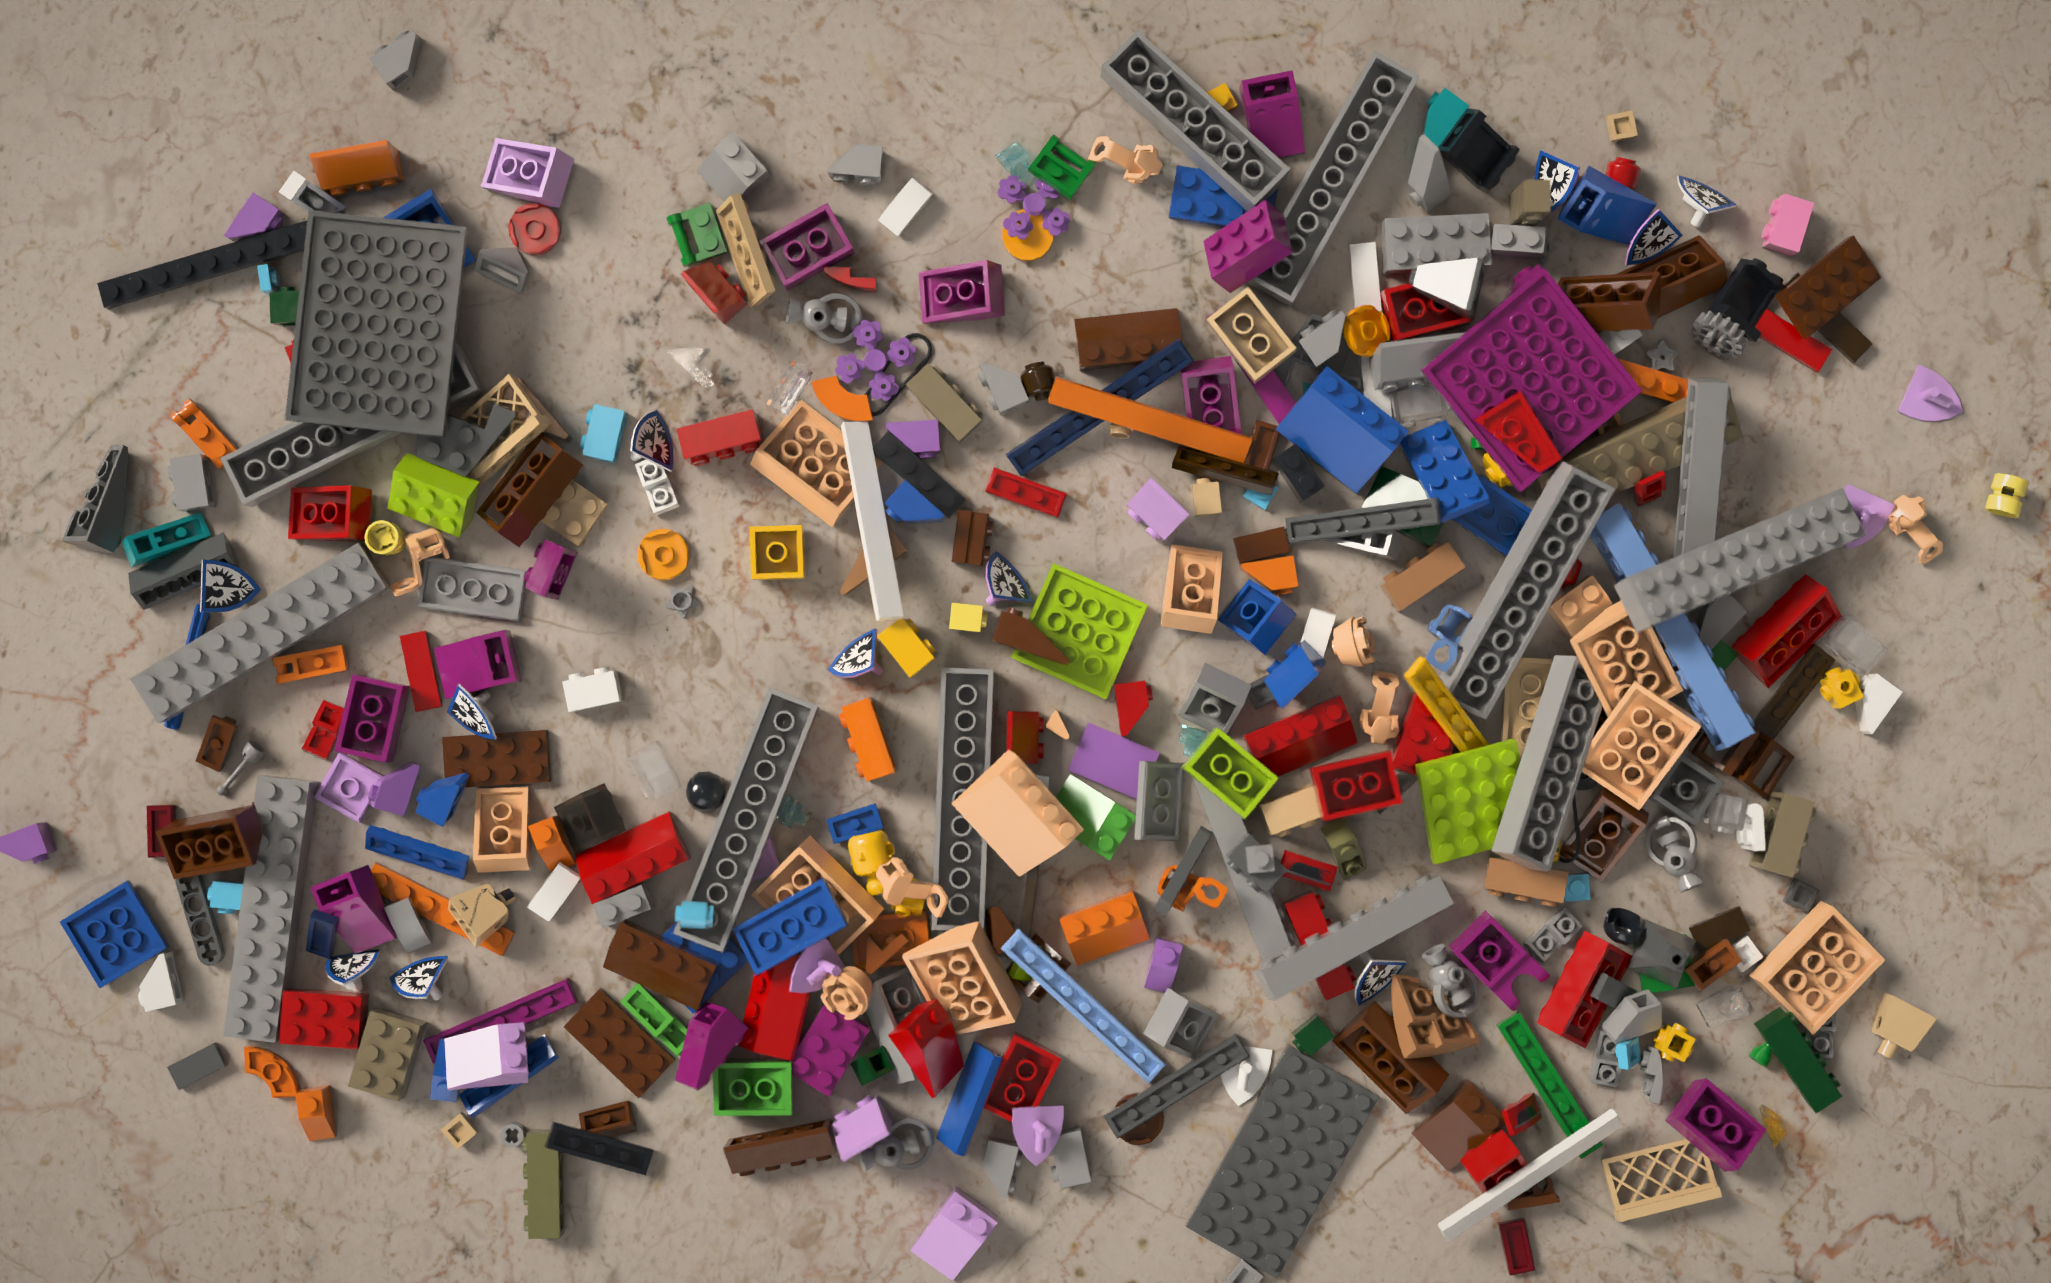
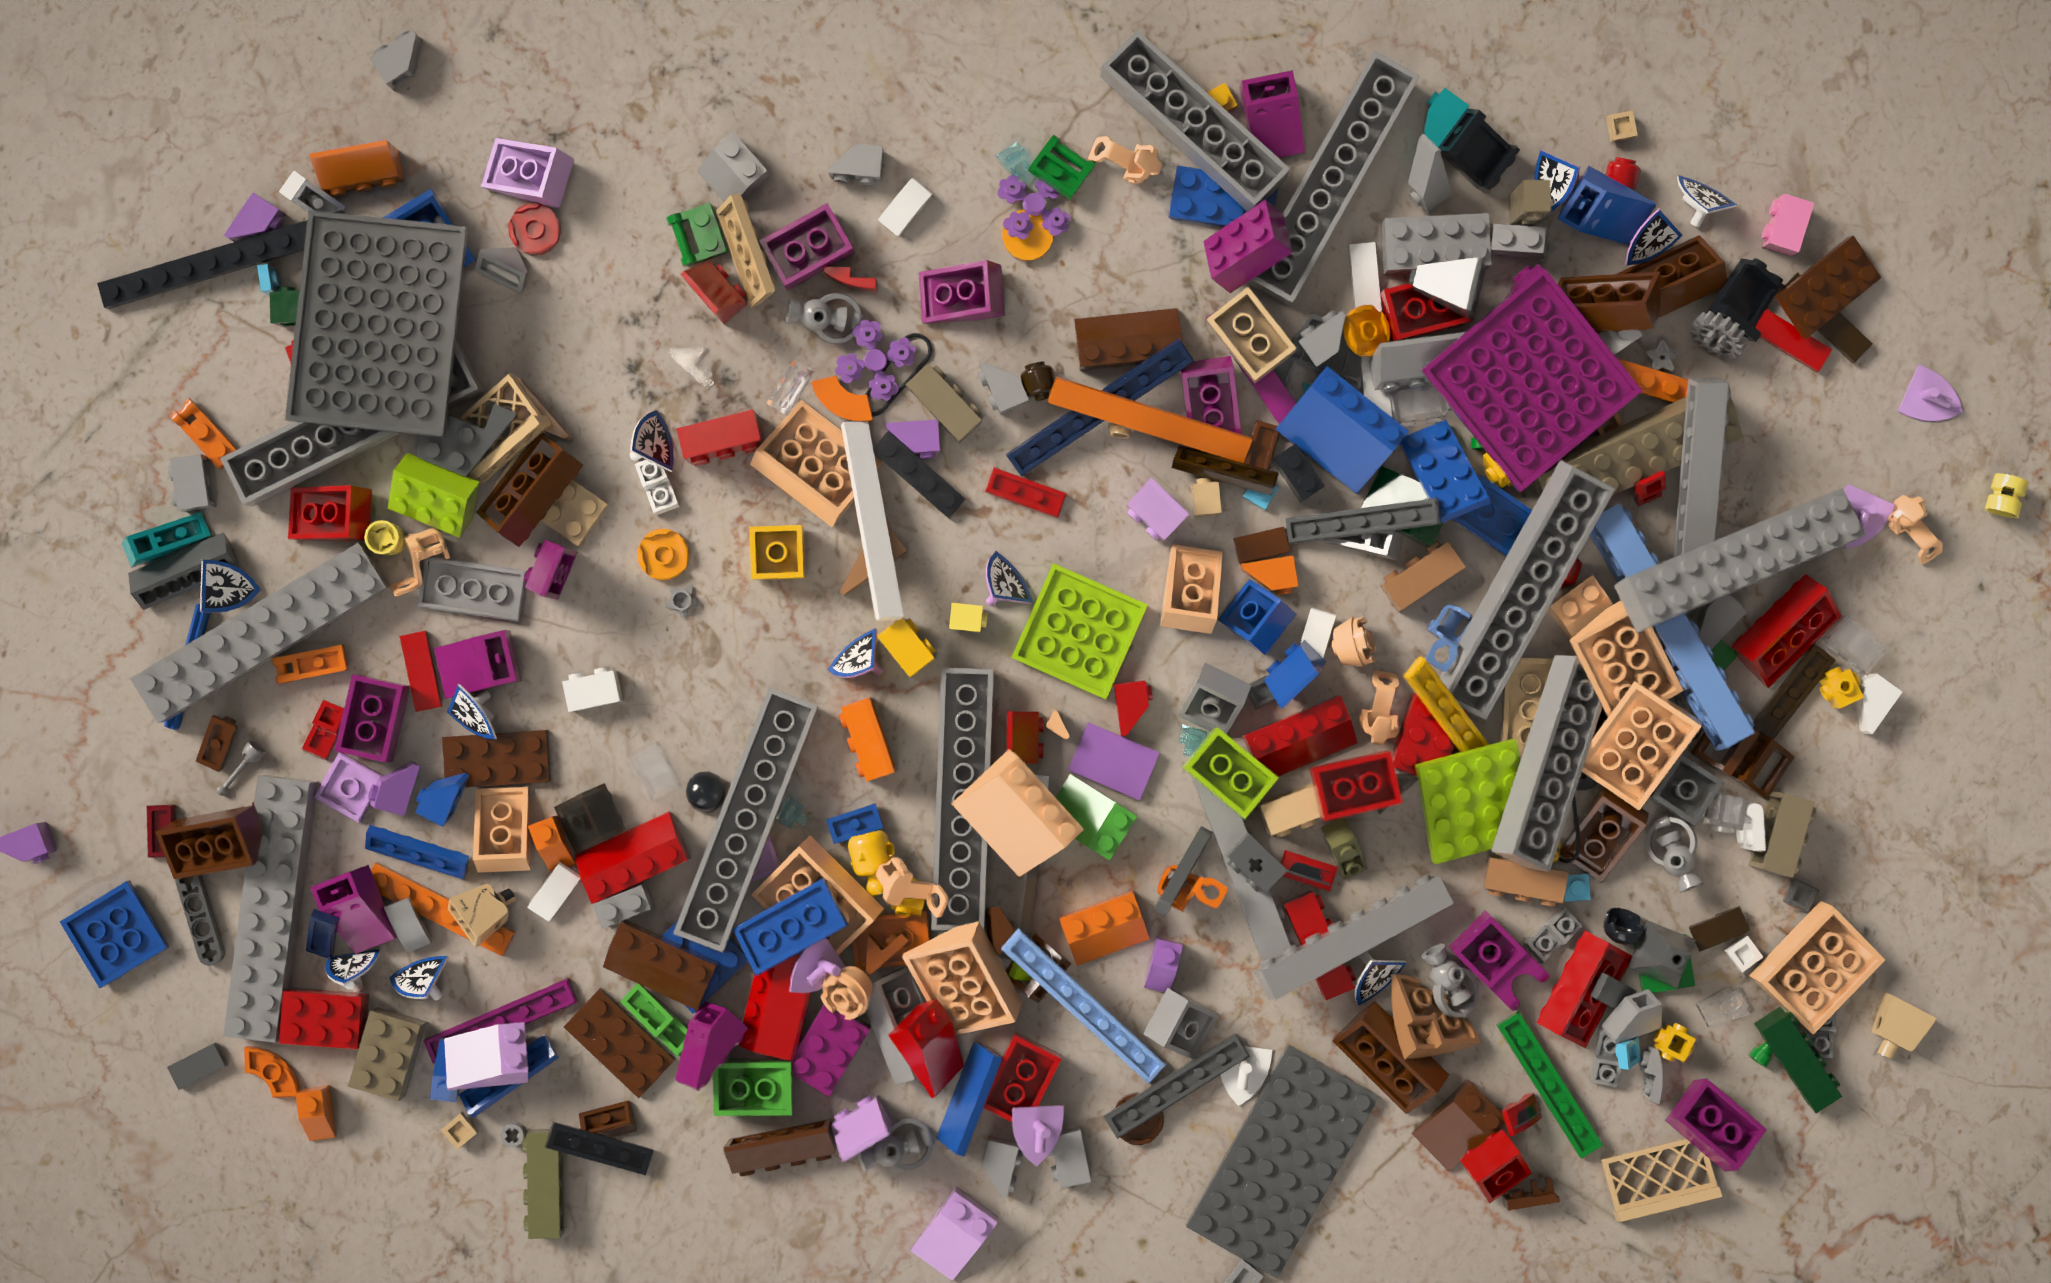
dark grey wedge [62,445,128,553] -> none
white slope [138,951,184,1012] -> none
medium azure brick [207,879,244,914] -> none
medium azure brick [580,404,628,464] -> none
medium azure brick [675,901,714,929] -> none
dark green brick [850,1046,895,1086] -> none
blue slope [884,480,946,524] -> none
reddish brown brick [951,510,994,567] -> none
reddish brown slope [992,607,1069,666] -> none
light grey tile [1134,761,1184,841] -> none
light grey plate [1245,844,1275,873] -> none
dark green brick [1291,1013,1335,1056] -> none
white tile [1438,1109,1621,1242] -> none
red wing [1474,391,1562,473] -> none
dark red tile [1498,1217,1535,1276] -> none
dark orange slope [1685,939,1742,991] -> none
clear yellow slope [1760,1105,1787,1147] -> none

